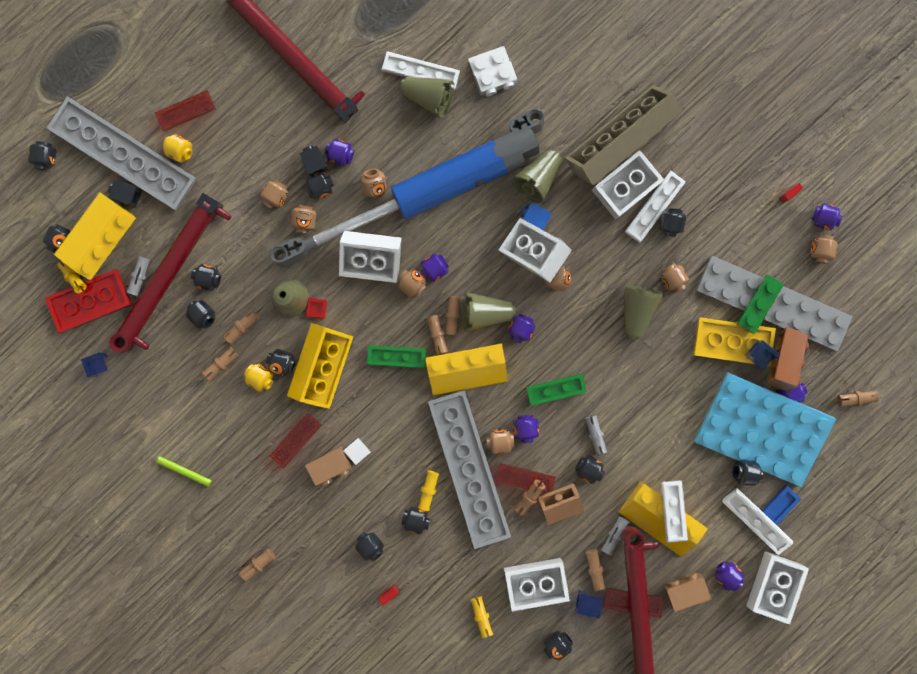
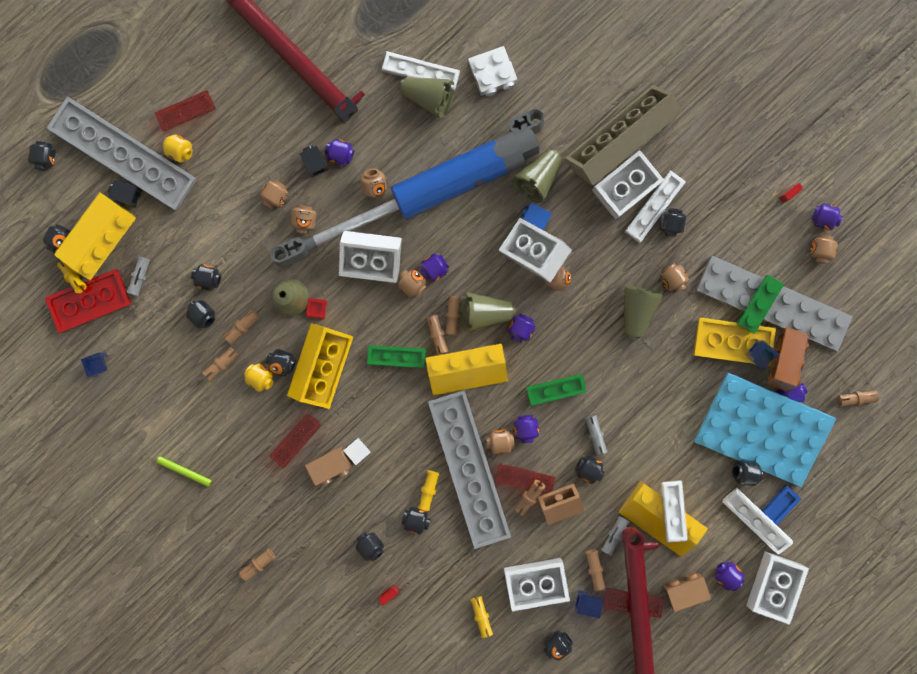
dark red piece [109,193,231,352] -> none
black head [304,172,334,200] -> none

